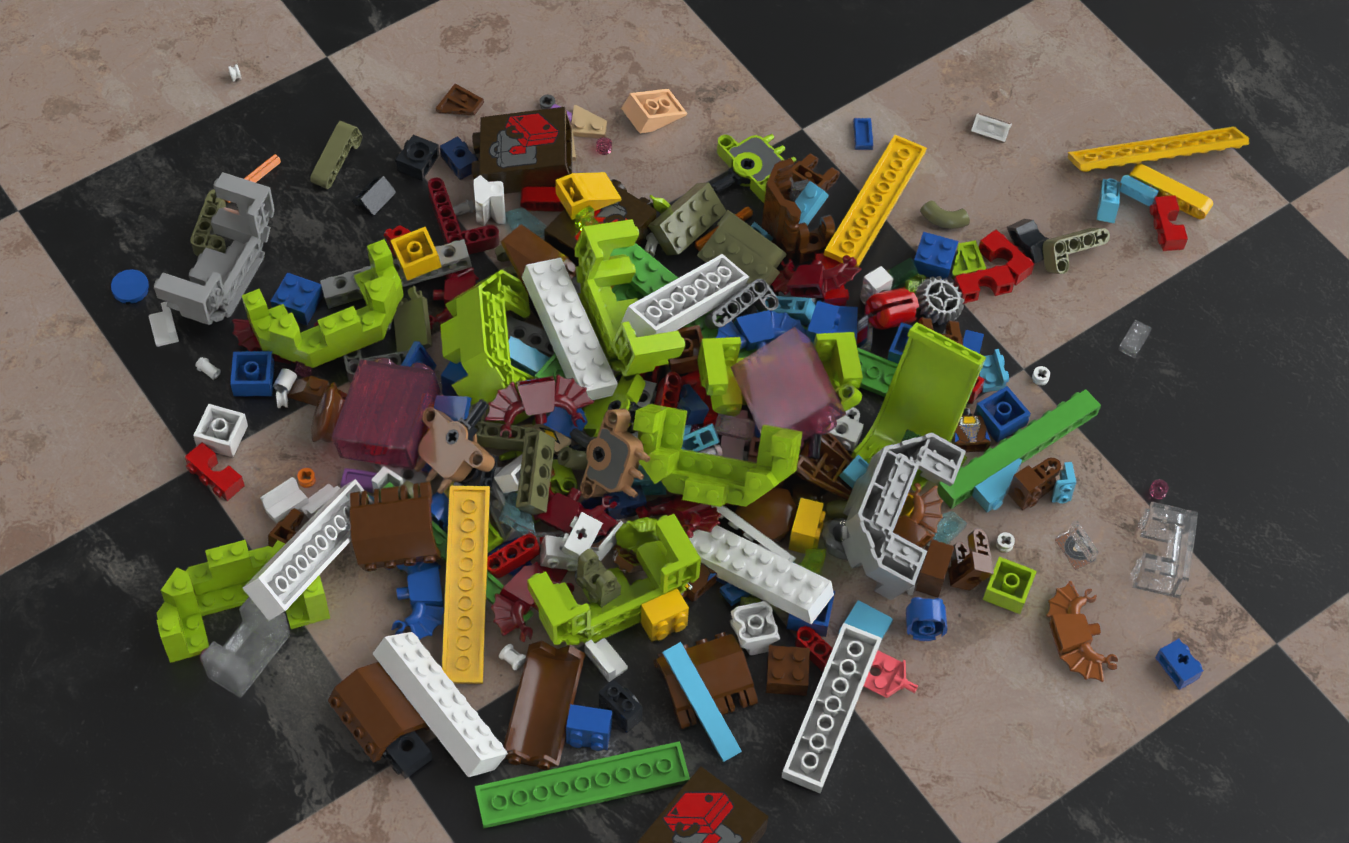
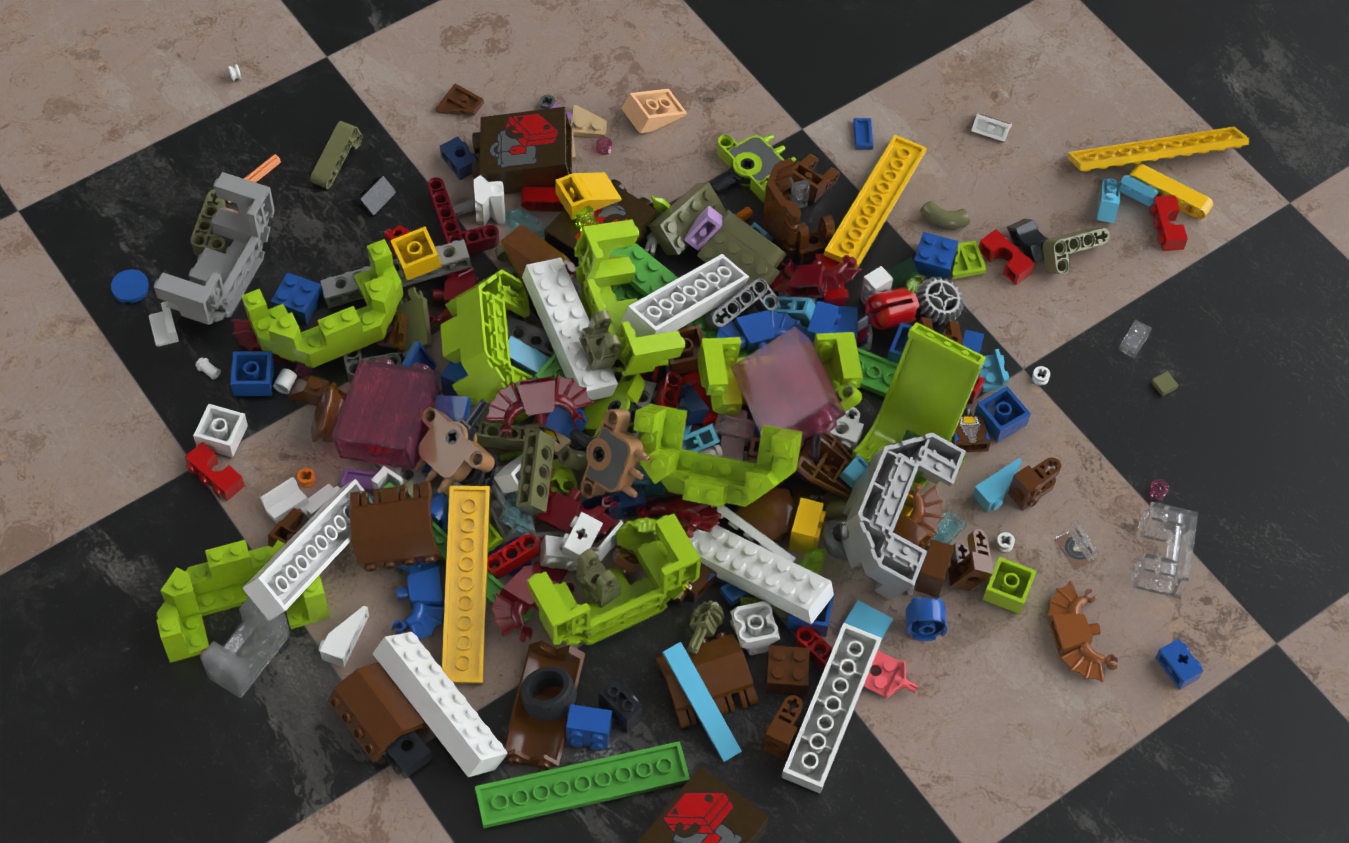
white bush [276,390,288,408] -> none
black brick [395,134,439,181] -> none
white bush [499,644,526,670] -> none
white panel [585,638,628,682] -> none
yellow brick [640,588,689,642] -> none
medium azure brick [795,181,829,225] -> none
bright green brick [937,389,1101,509] -> none
red arch [953,265,1015,304] -> none
medium azure bracket [1051,462,1076,503] -> none
none -> white slope [319,606,369,668]
none -> reddish brown wing [376,312,407,351]
none -> black tyre [520,666,577,721]
none -> olive brick [579,310,621,371]
none -> lavender slope [684,205,723,251]
none -> olive gear [687,600,725,654]
none -> reddish brown brick [762,695,803,761]
none -> olive tile [1151,371,1179,396]

